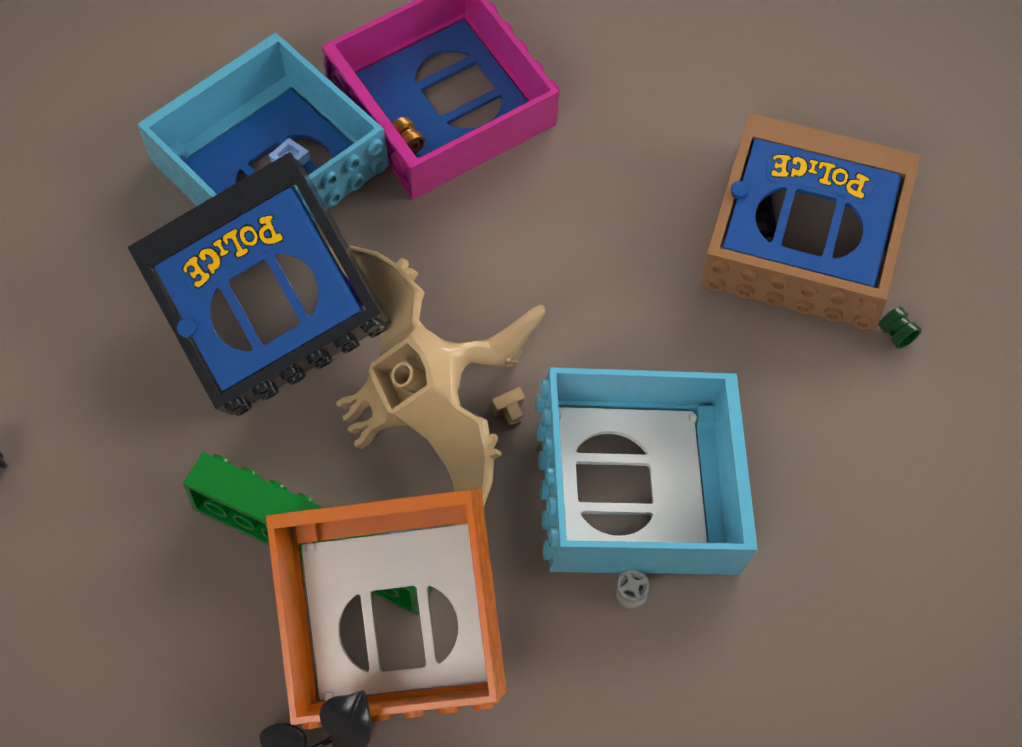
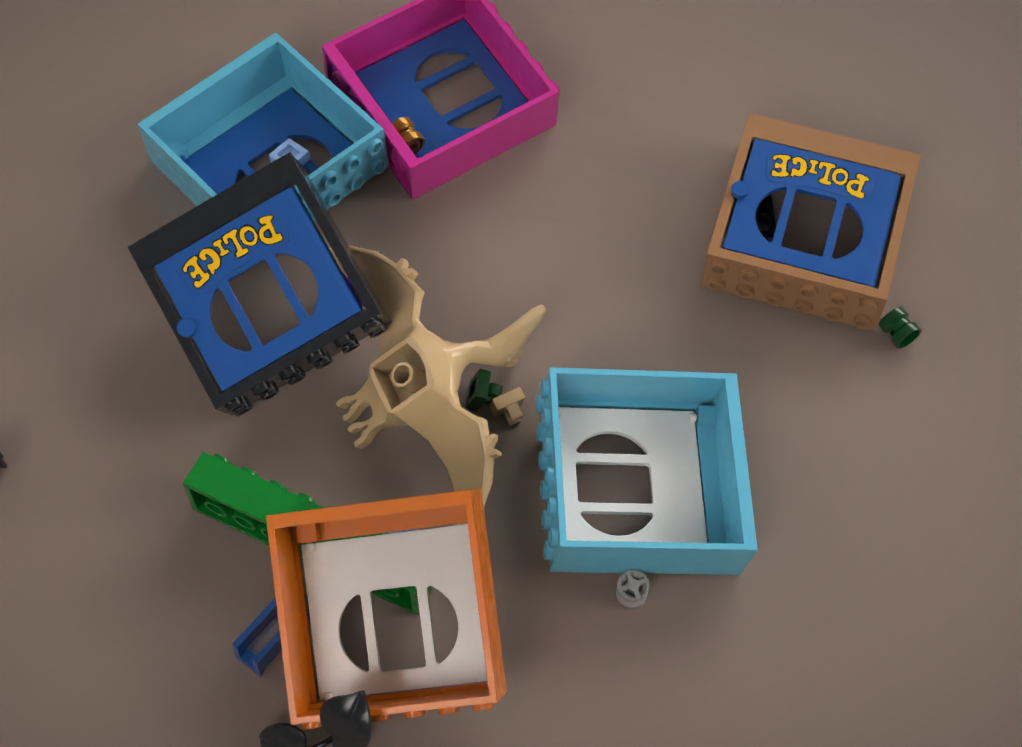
none -> blue window [232,595,310,677]
none -> dark green tile [466,369,503,411]

